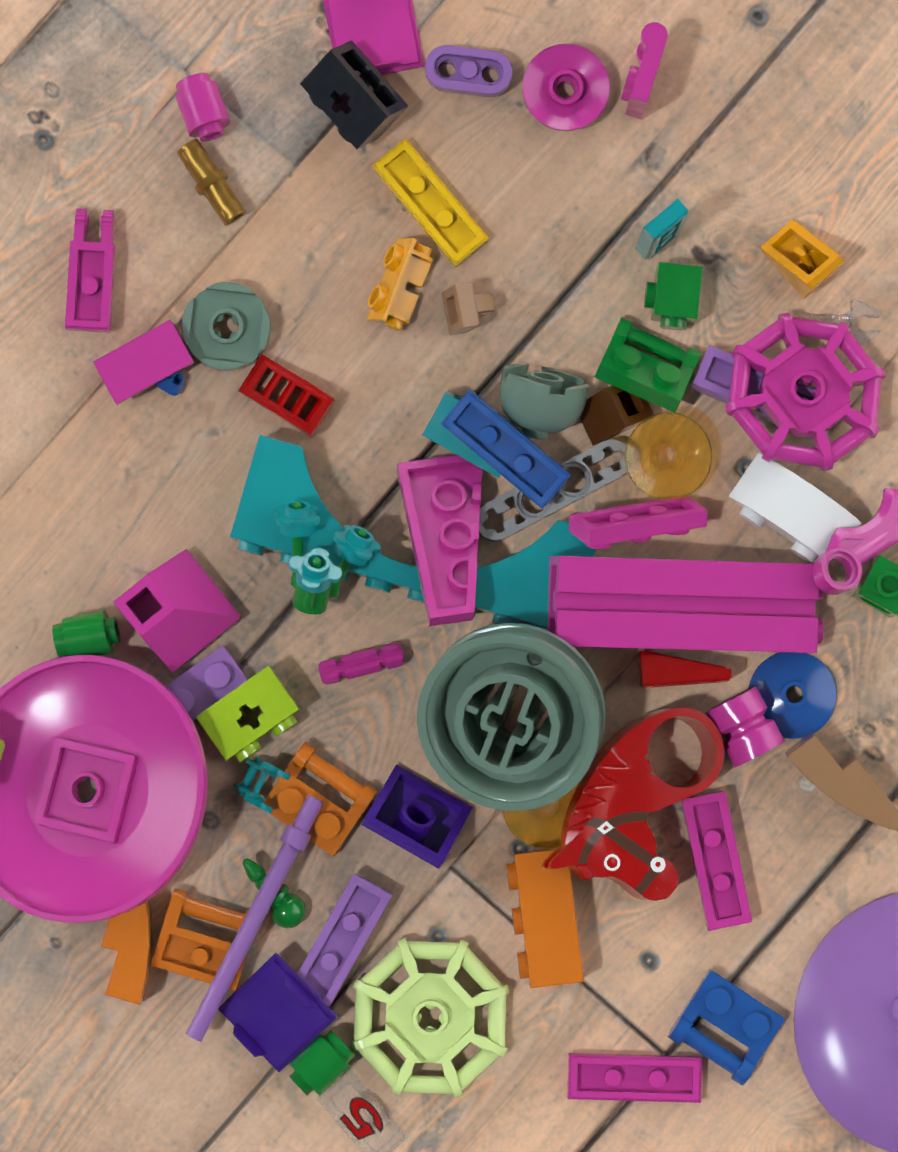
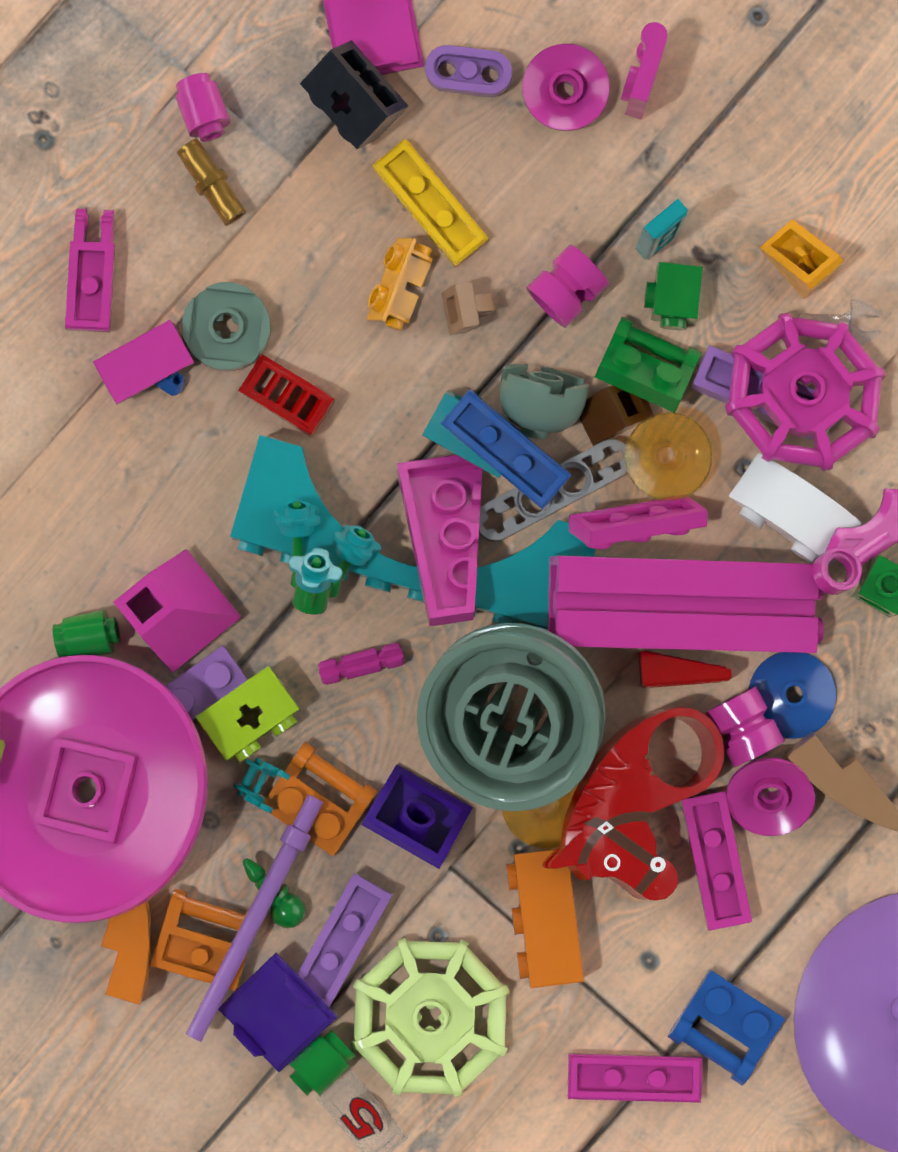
none -> dark pink wheel [526,244,609,328]
none -> dark pink dish [726,758,815,836]

